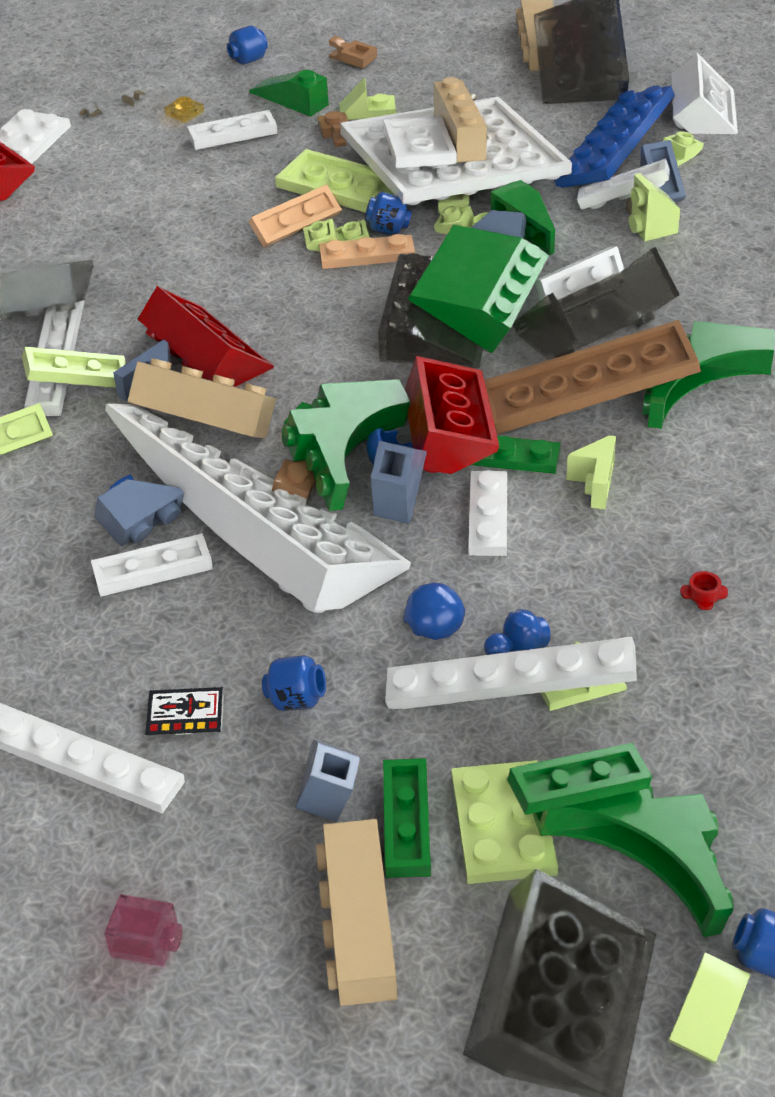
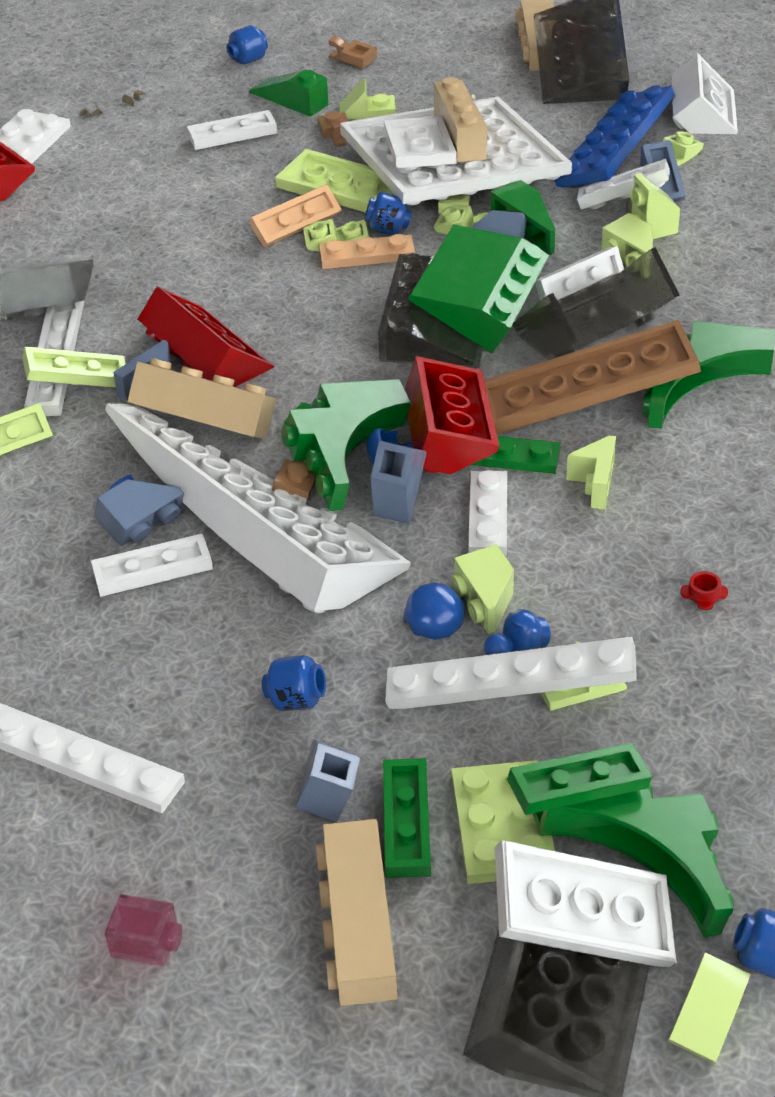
piece [145,687,224,735] -> none
clear yellow plate [164,96,204,123] -> none
none -> yellowish green slope [451,544,514,634]
none -> white tile [495,840,677,967]
none -> yellowish green slope [601,213,653,278]

